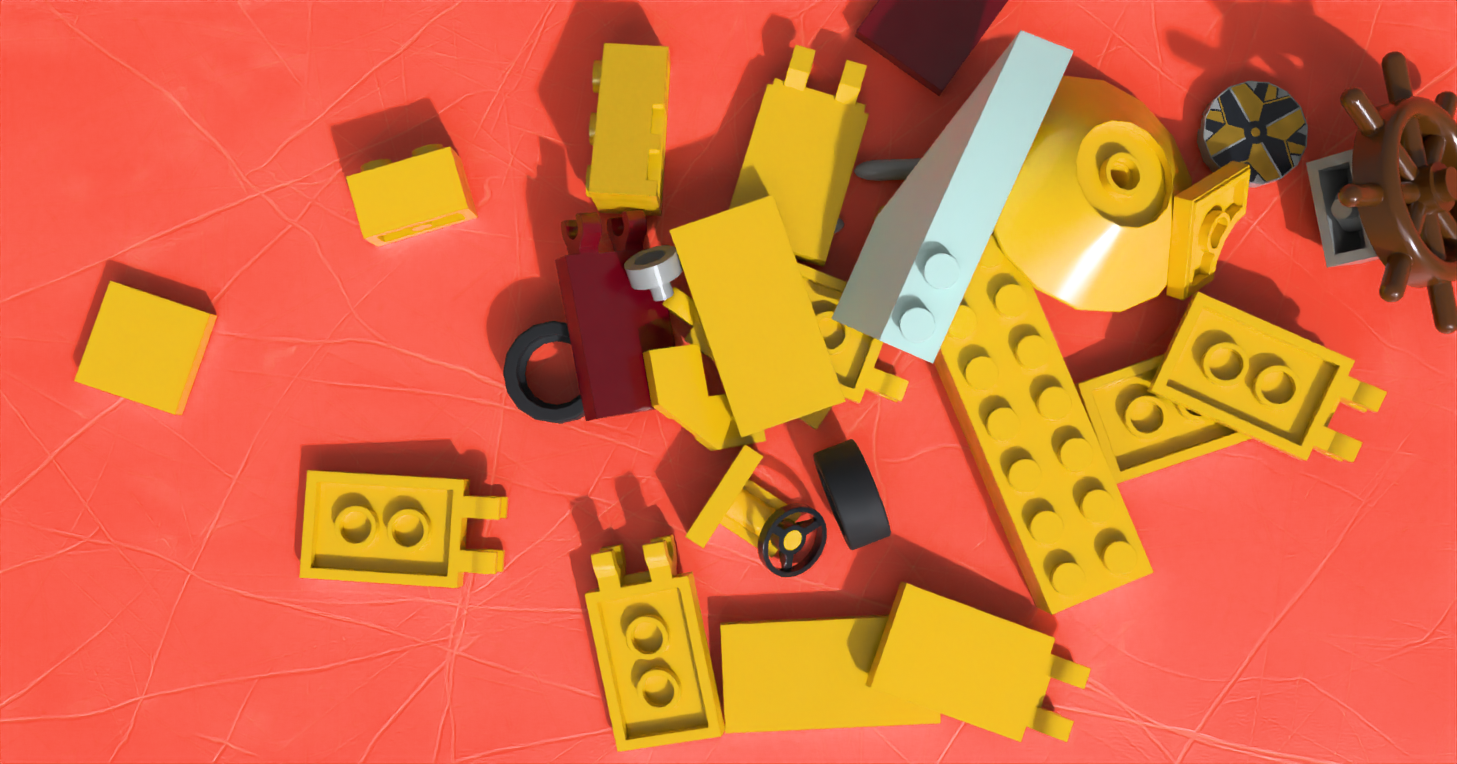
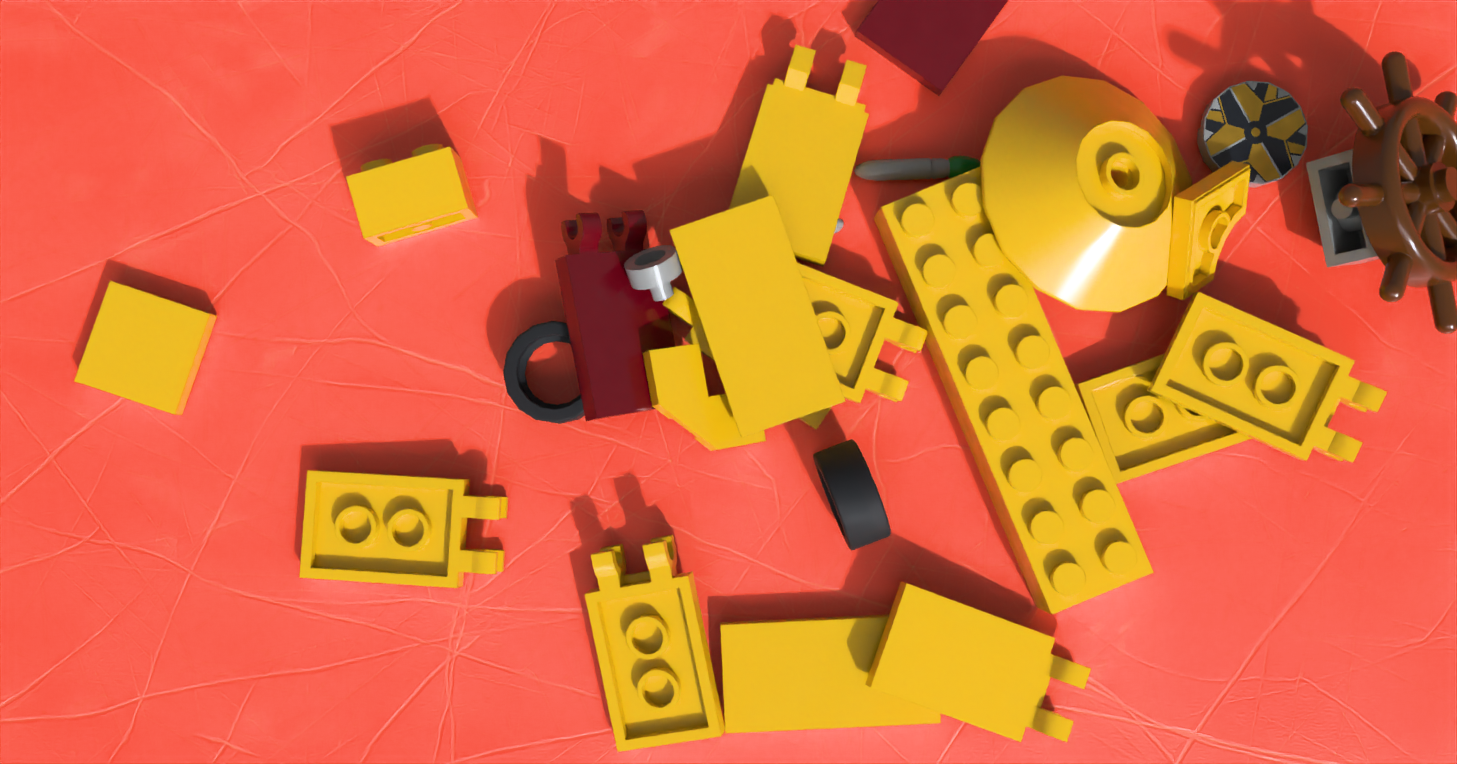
yellow wedge [586,43,671,216] -> none
yellow piece [685,445,827,577] -> none
light aqua wedge [831,30,1074,364] -> none

